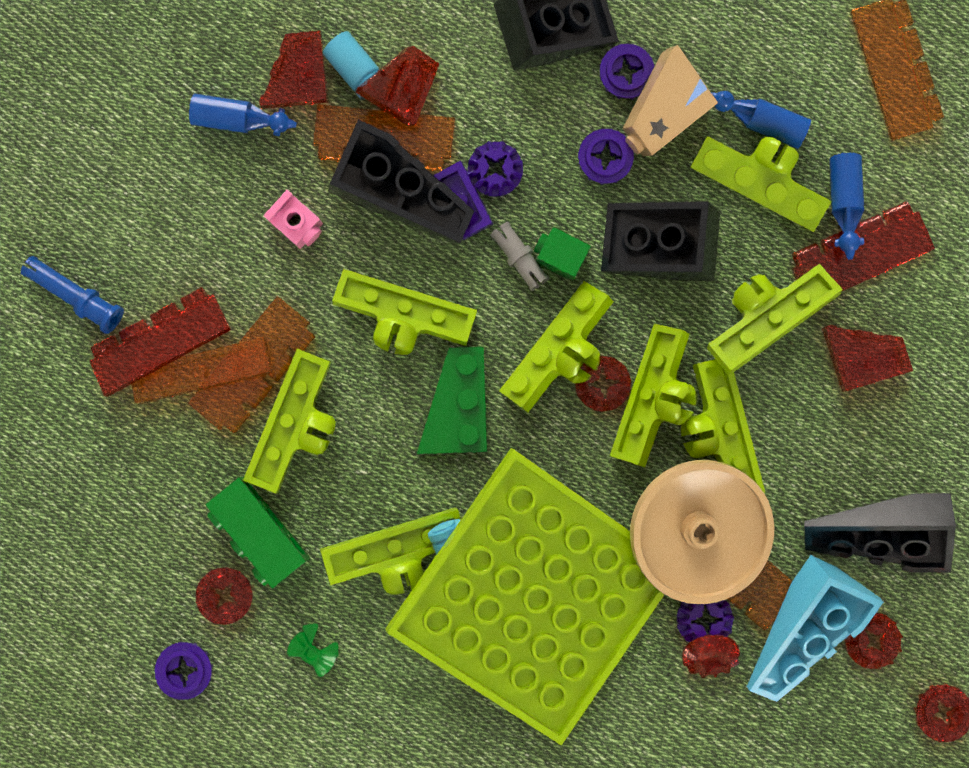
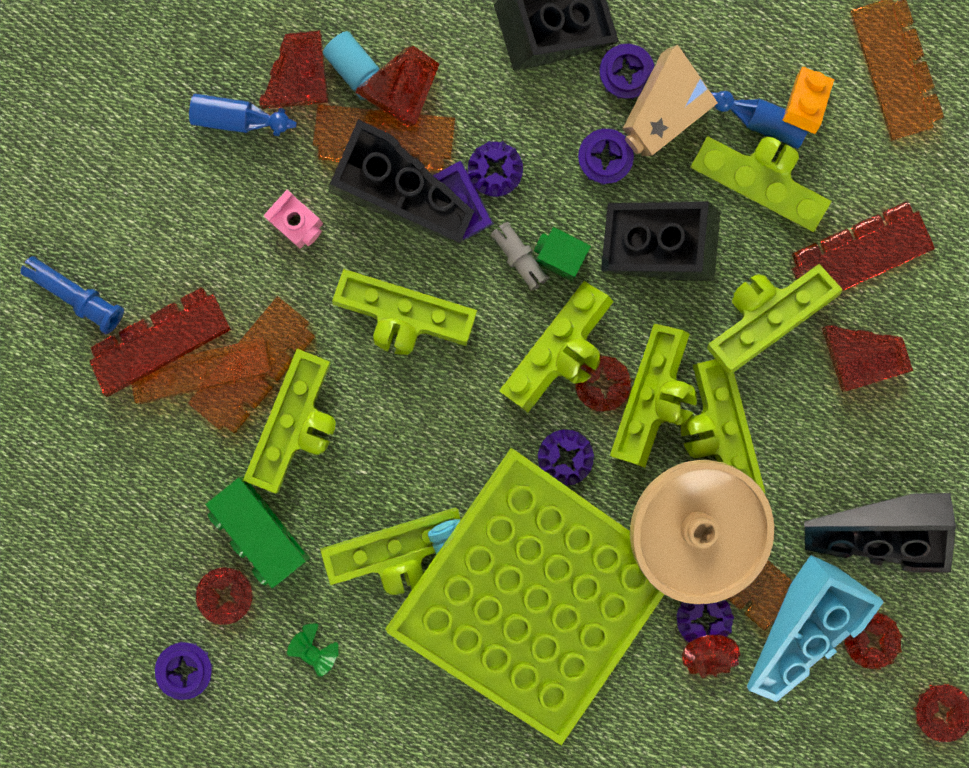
green wing [417,347,487,454] -> none
blue wheel [829,153,864,260] -> none
none -> dark purple gear [538,429,594,486]
none -> light orange plate [782,66,834,134]

